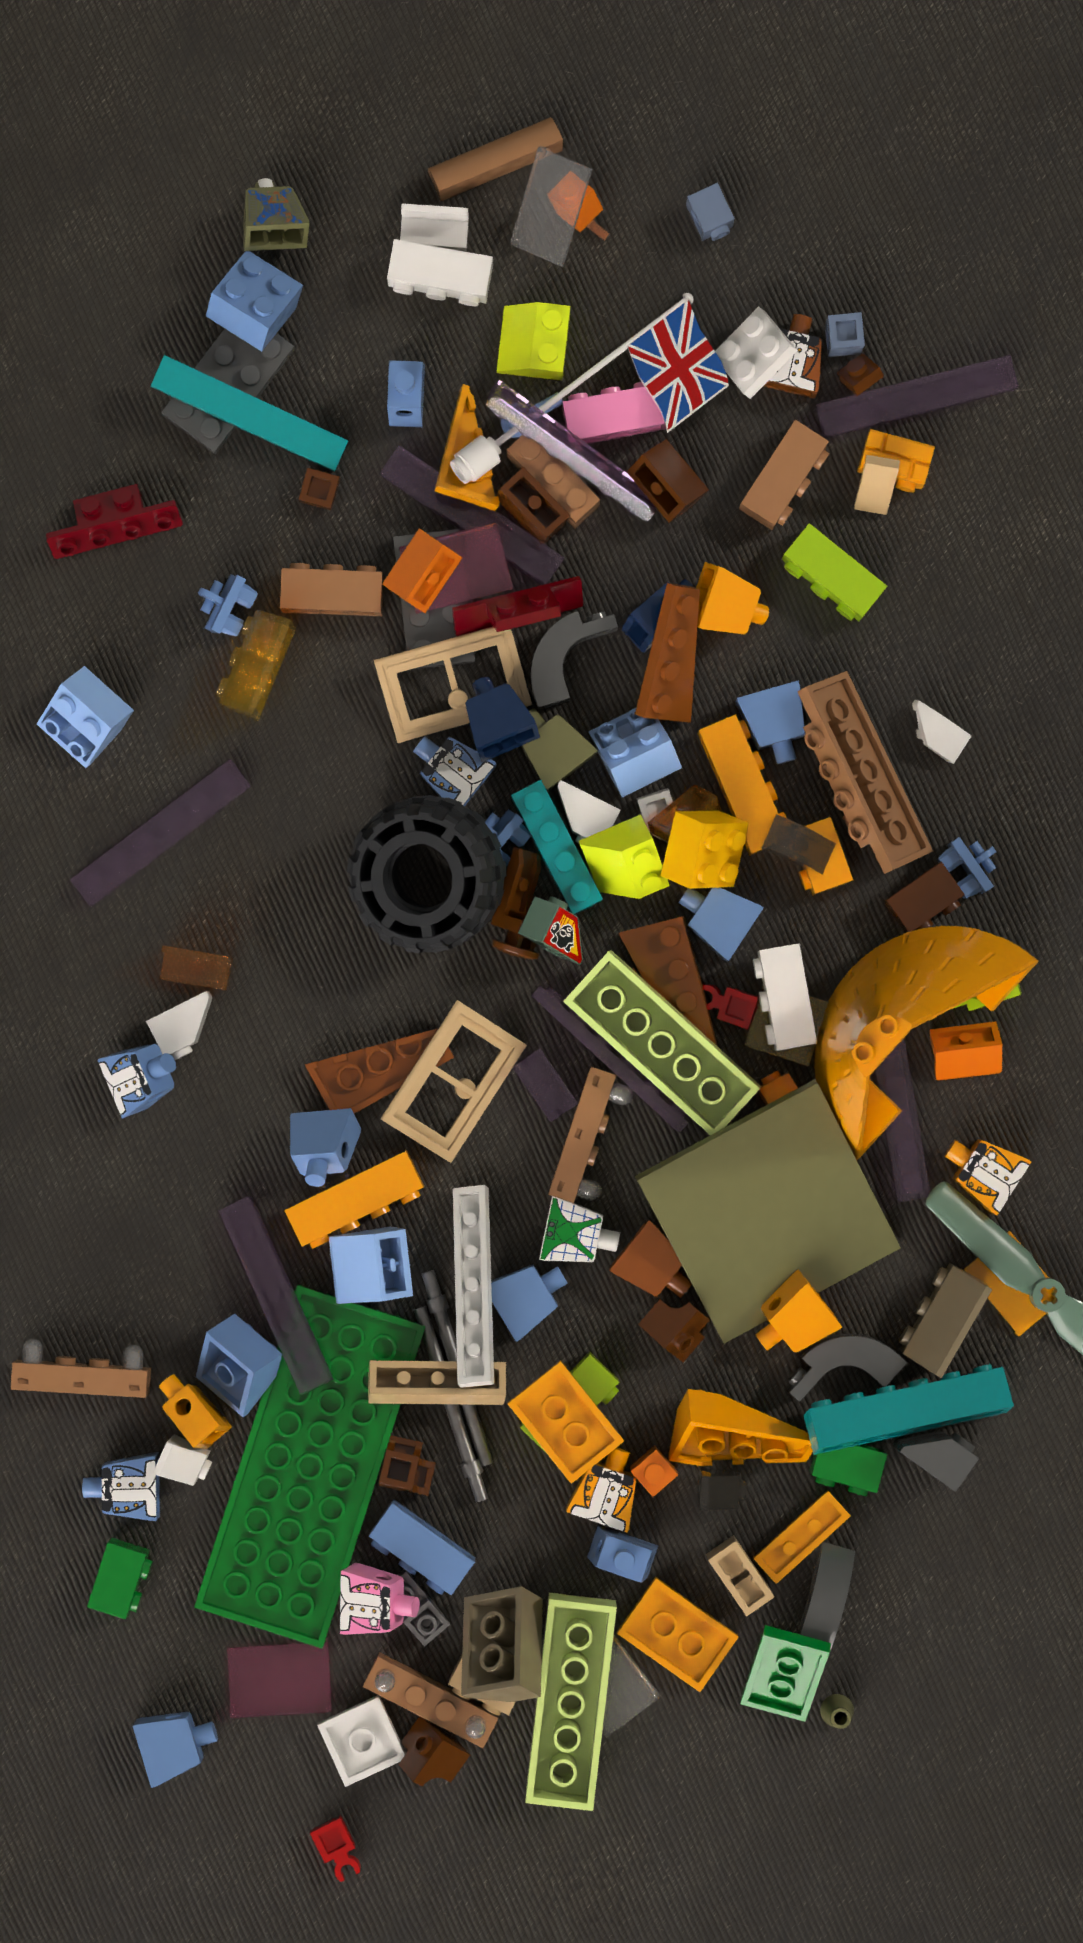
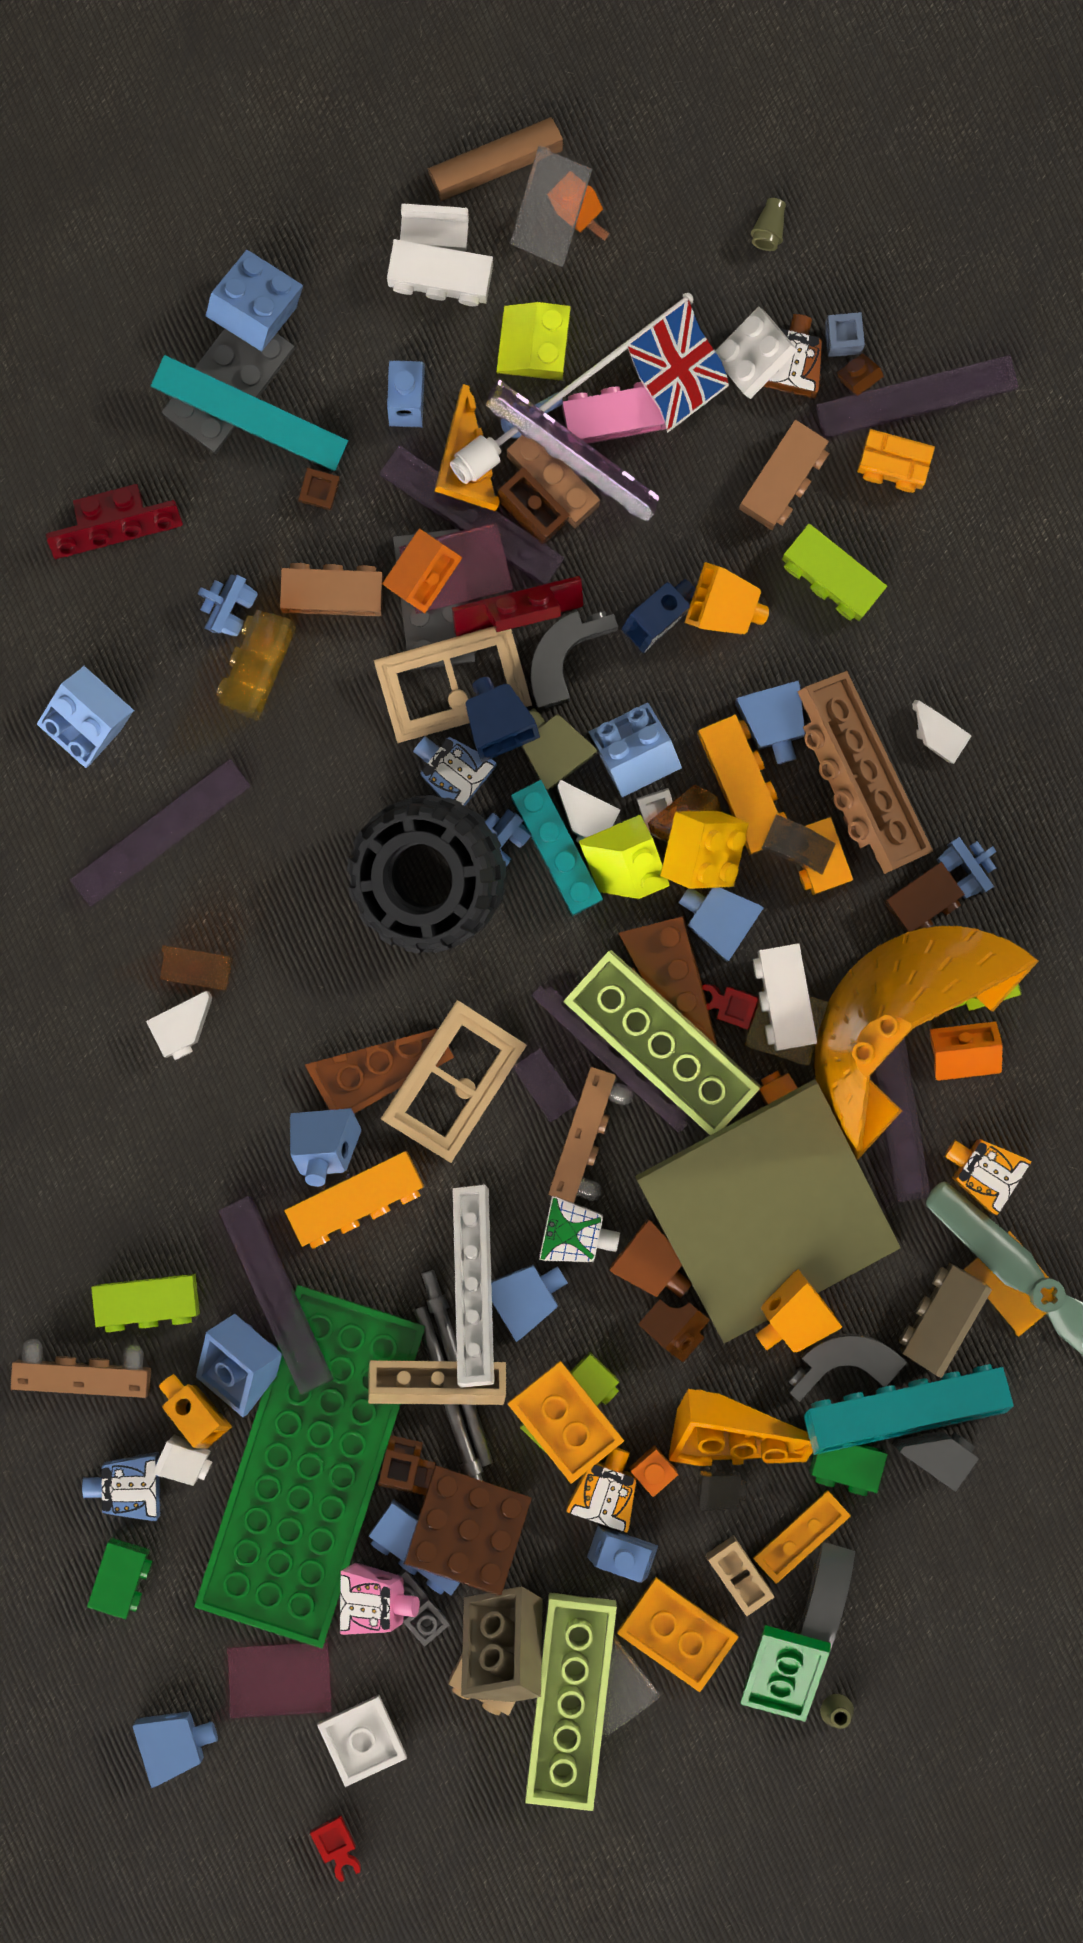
medium blue torso [98,1044,176,1118] -> none
olive torso [243,178,309,251] -> none
light blue slope [329,1226,413,1304] -> none
medium nougat piece [363,1652,499,1748] -> none
reddish brown brick [398,1716,470,1787] -> none
reddish brown piece [491,847,541,960] -> none
slope [518,896,583,965] -> none
reddish brown brick [627,439,709,523] -> none
dark orange wing [635,583,700,723] -> none
sand blue brick [686,183,735,241] -> none
tan tile [854,455,900,515] -> none
none -> lime brick [91,1274,200,1332]
none -> reddish brown plate [403,1465,532,1596]
none -> olive cone [751,198,786,251]

